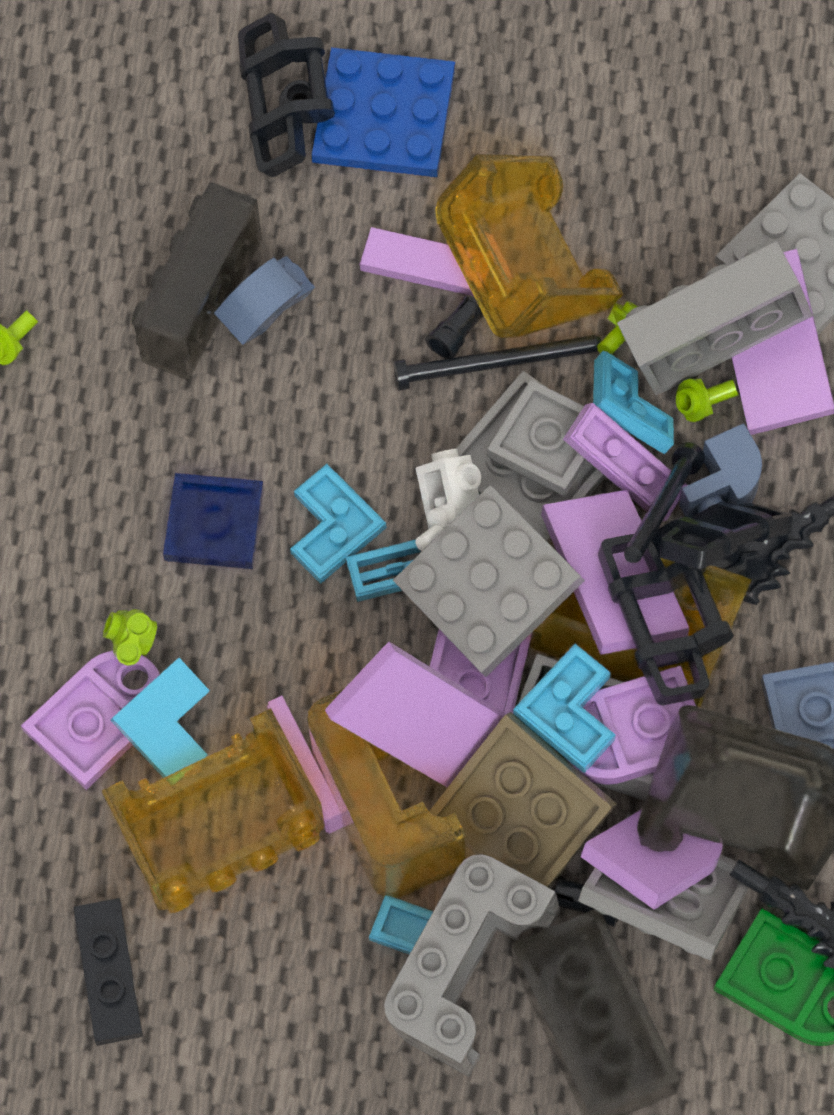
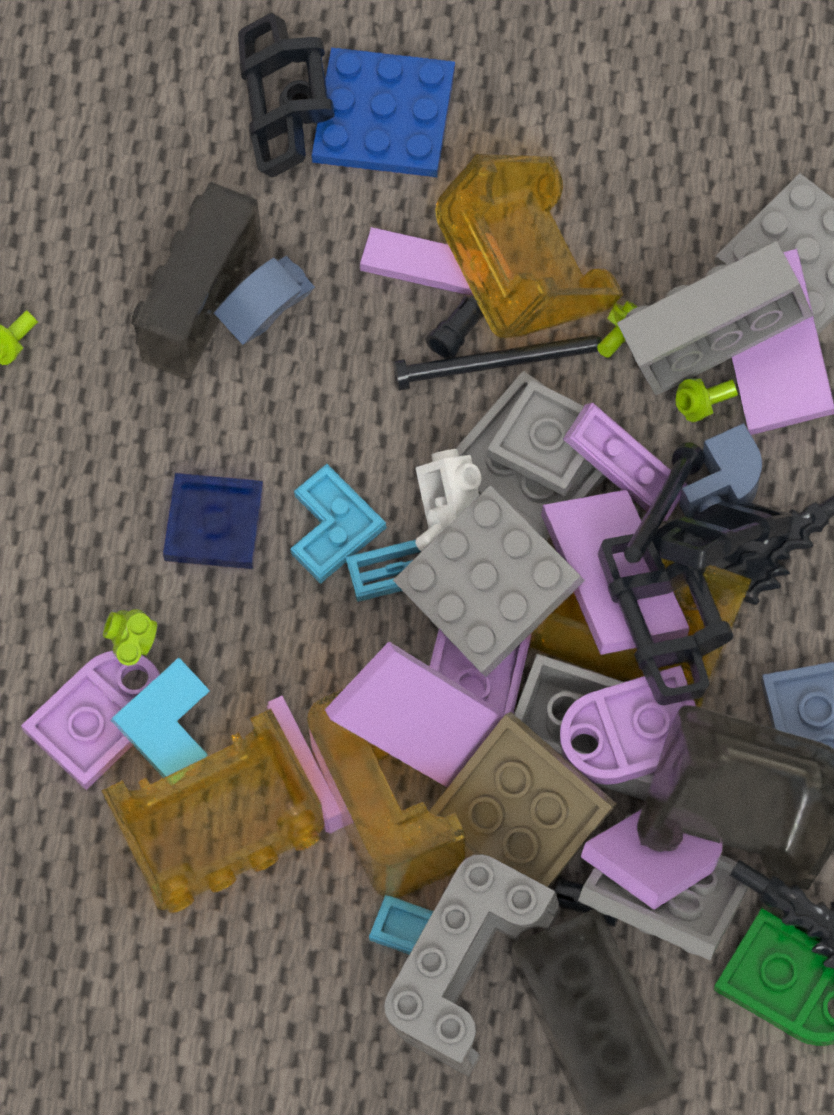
black plate [74,898,143,1046] -> none
medium azure tile [513,644,616,773] -> none
medium azure tile [593,351,674,454] -> none

